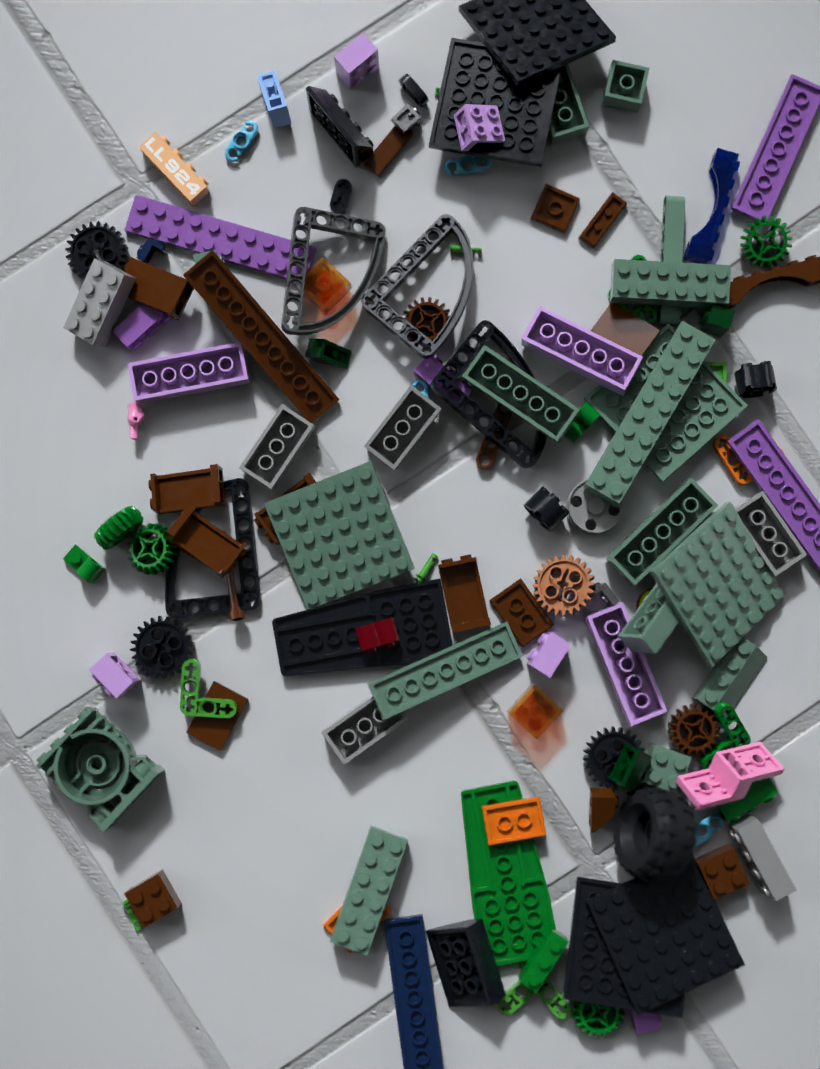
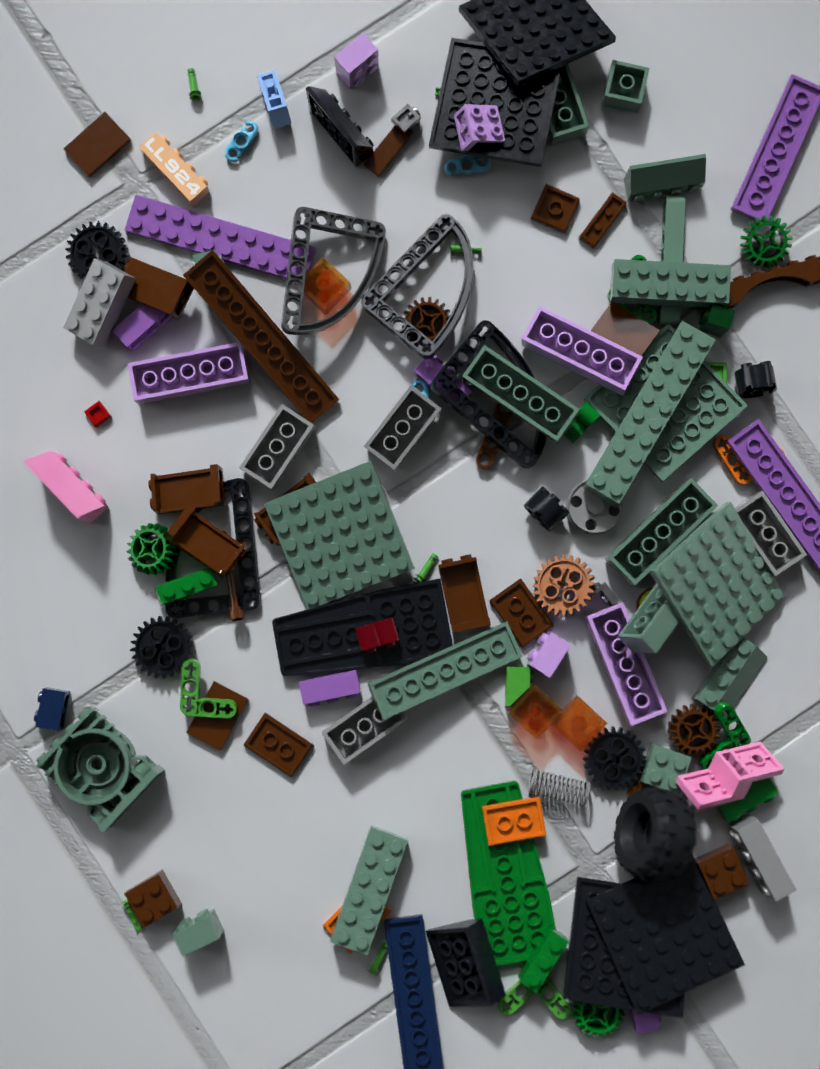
green plate [63,544,106,584] -> none
lavender brick [89,653,141,698] -> none
green gear [94,506,144,550] -> none
bright pink piece [127,403,145,440] -> none
dark blue bracket [136,238,167,264] -> none
dark green slope [305,338,352,369] -> none
black beam [330,179,352,214] -> none
black beam [399,73,429,107] -> none
reddish brown slope [589,788,619,833] -> none
dark green slope [609,743,652,792] -> none
clear blue arch [683,148,740,264] -> none
medium azure piece [694,814,724,849] -> none
none -> bright pink slope [24,451,108,523]
none -> dark blue brick [34,687,70,731]
none -> reddish brown tile [63,112,132,177]
none -> red tile [84,401,112,428]
none -> green brick [154,568,218,607]
none -> sand green brick [172,909,224,957]
none -> bright green piece [187,68,202,101]
none -> reddish brown tile [244,712,313,777]
none -> medium lavender brick [299,669,361,707]
none -> bright green piece [366,942,388,976]
none -> bright green slope [505,666,534,706]
none -> light grey piece [528,769,591,807]
none -> clear orange brick [550,695,607,752]
none -> sand green slope [624,154,706,202]

